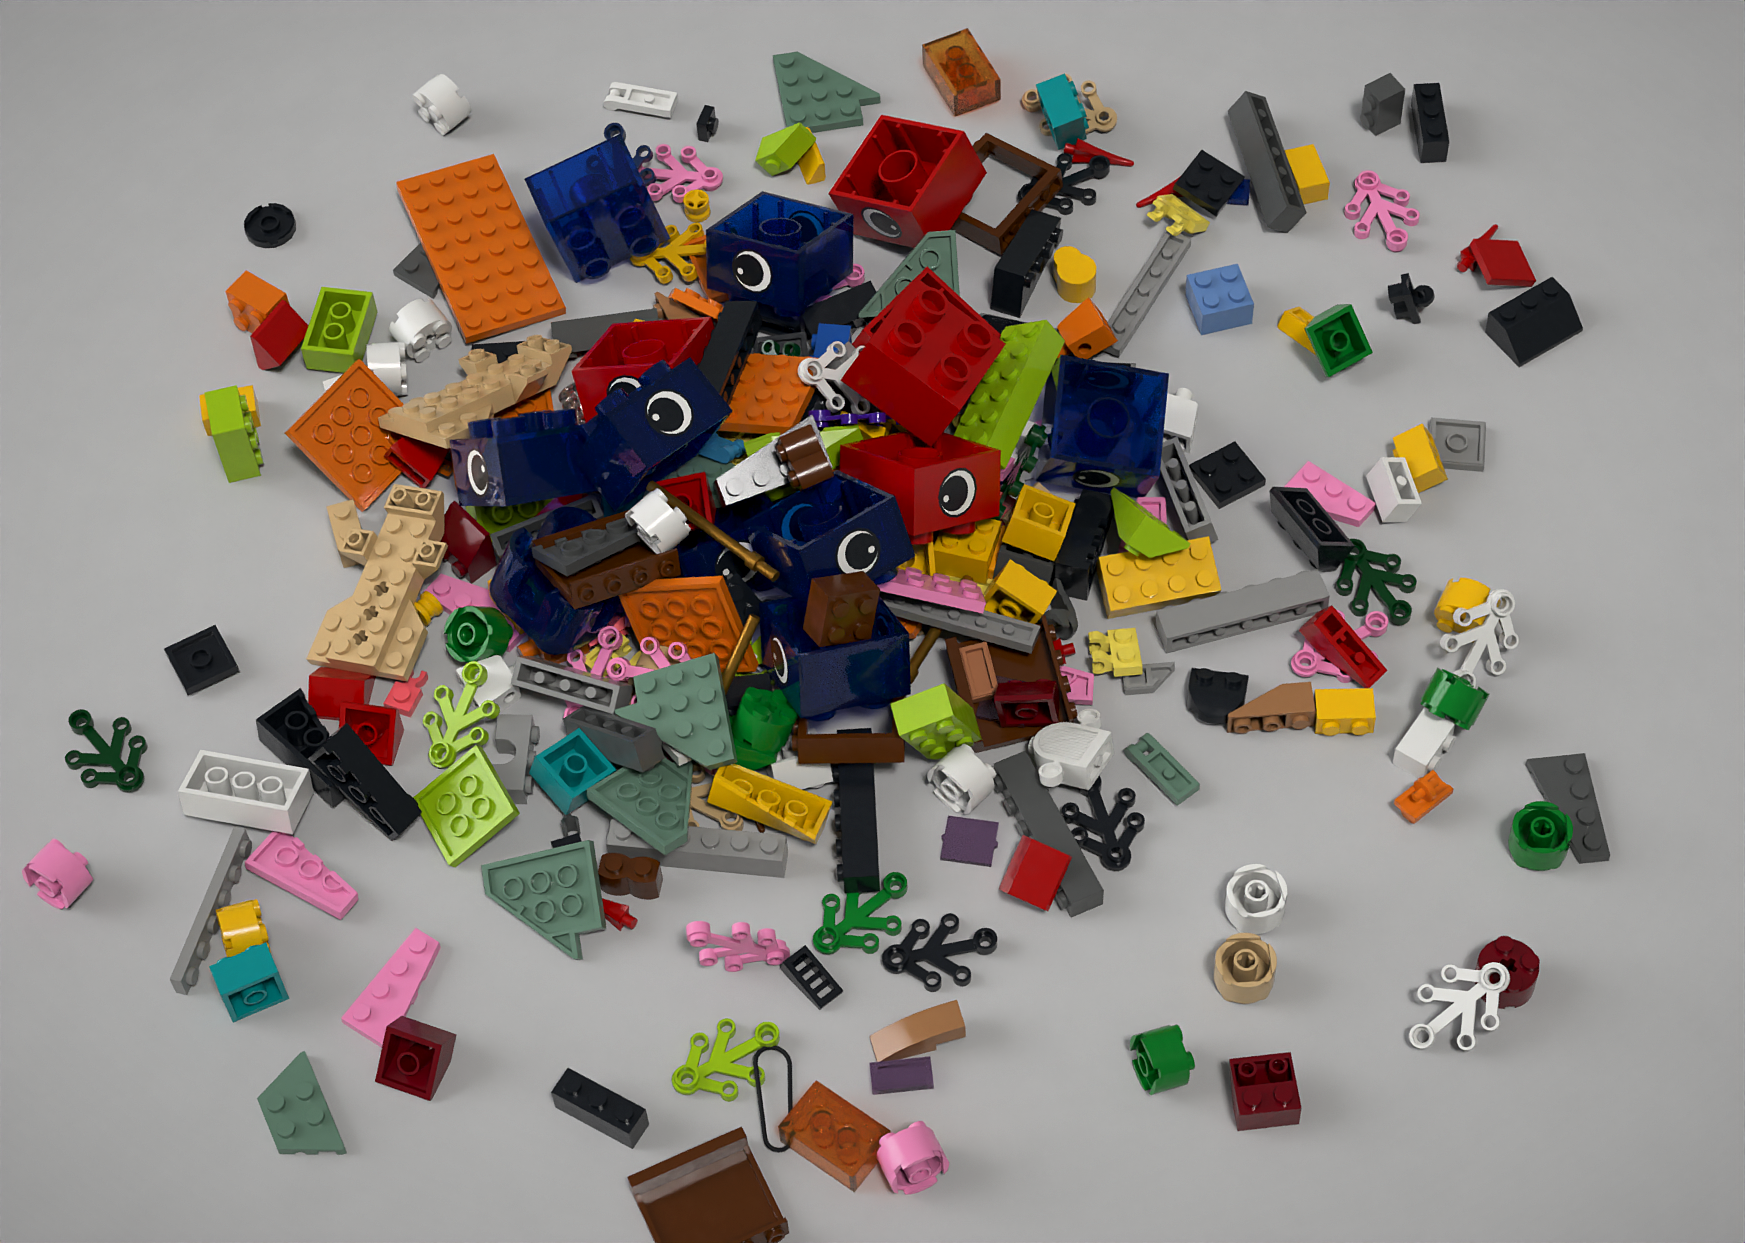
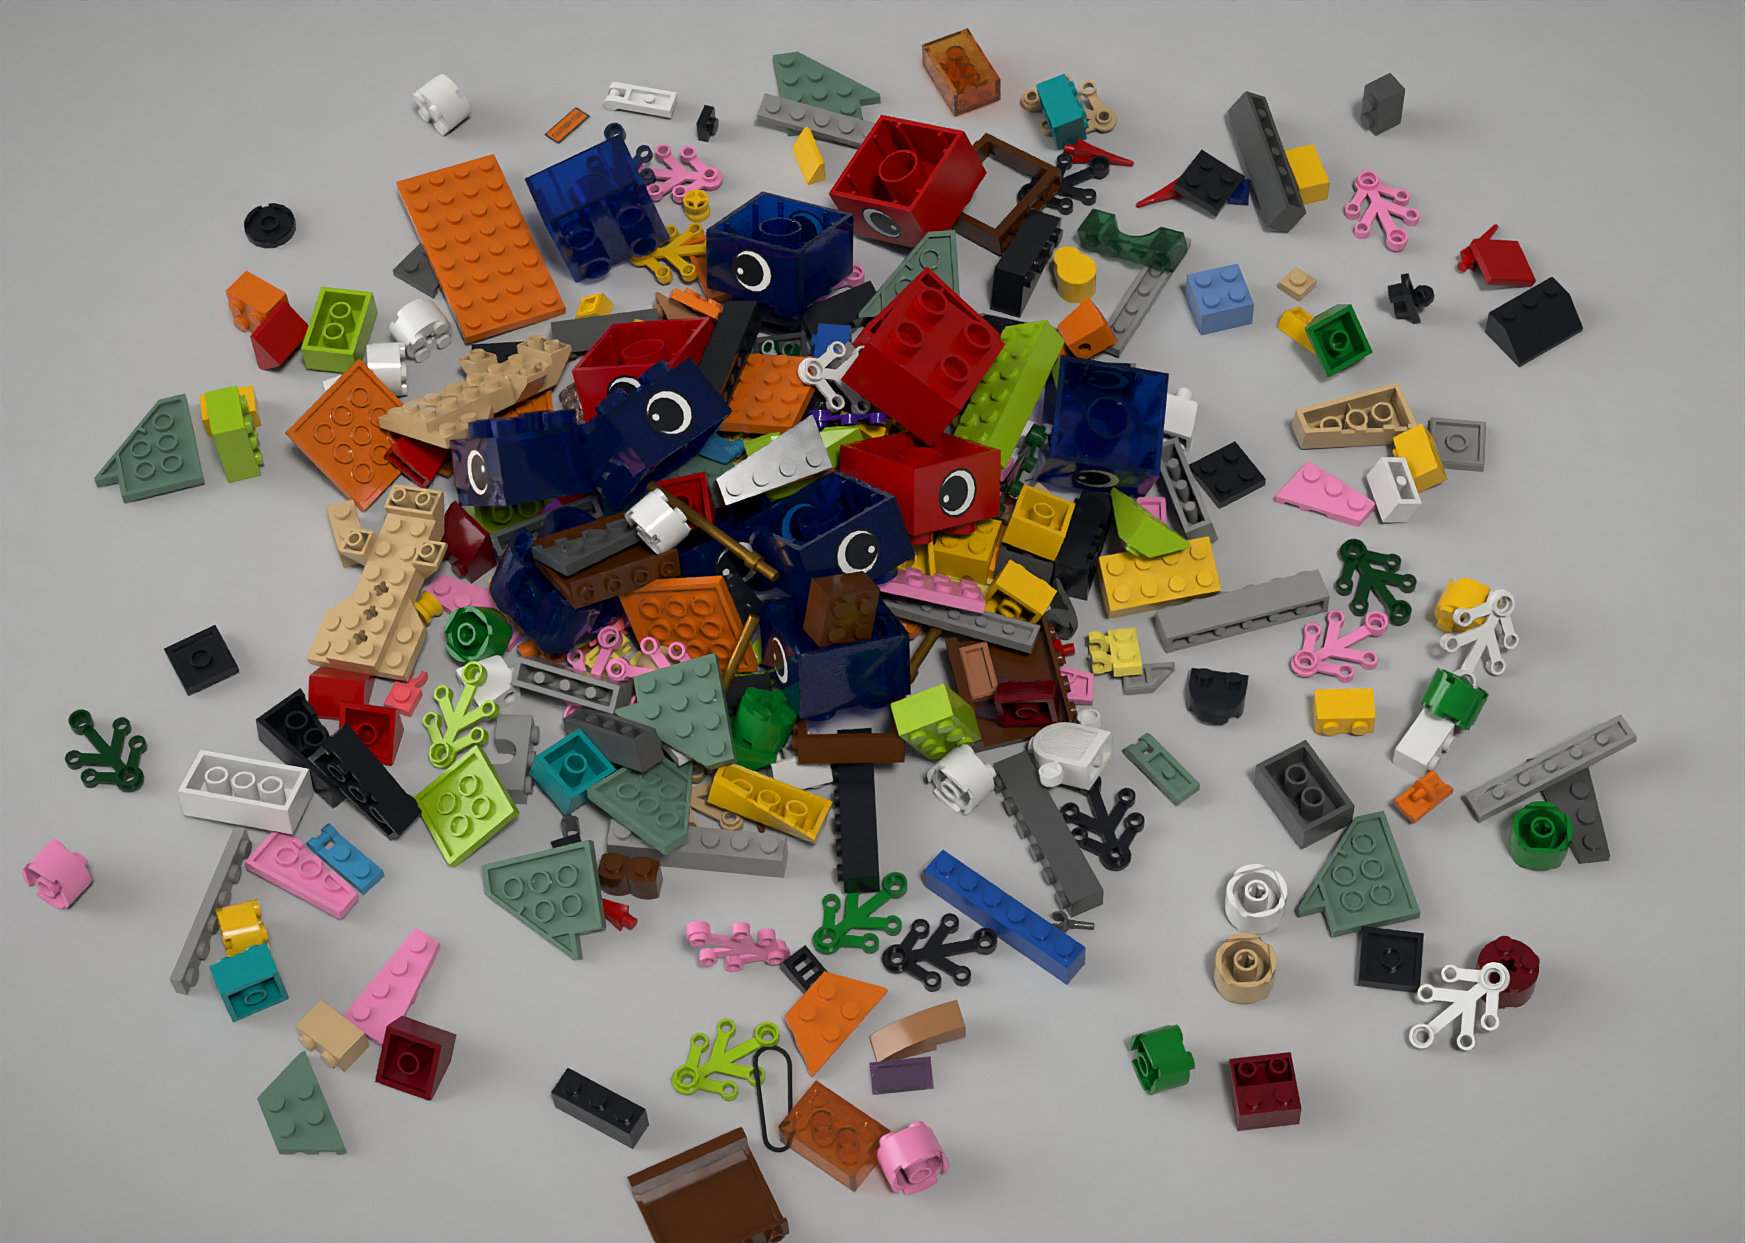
lime slope [755,122,816,176] -> none
reddish brown brick [775,424,834,493] -> none
clear purple piece [940,815,999,867] -> none
red slope [999,835,1072,911] -> none
light yellow plate [1147,194,1210,236] -> none
medium nougat slope [1227,682,1316,734] -> none
black slope [1270,487,1355,570] -> none
red slope [1299,605,1387,688] -> none
black brick [1411,83,1449,163] -> none
none -> sand green wing [94,394,205,503]
none -> tan brick [296,1000,369,1072]
none -> dark azure plate [306,823,385,896]
none -> sticker [544,107,590,144]
none -> yellow slope [575,293,613,319]
none -> light grey plate [757,93,875,148]
none -> orange wing [784,971,888,1078]
none -> blue brick [924,850,1086,985]
none -> dark grey hand [1052,911,1095,933]
none -> clear green arch [1077,209,1188,273]
none -> dark grey brick [1254,740,1355,849]
none -> tan plate [1278,267,1317,302]
none -> tan wedge [1292,382,1418,449]
none -> sand green wing [1298,811,1421,937]
none -> black plate [1358,926,1424,992]
none -> light grey plate [1465,714,1637,822]

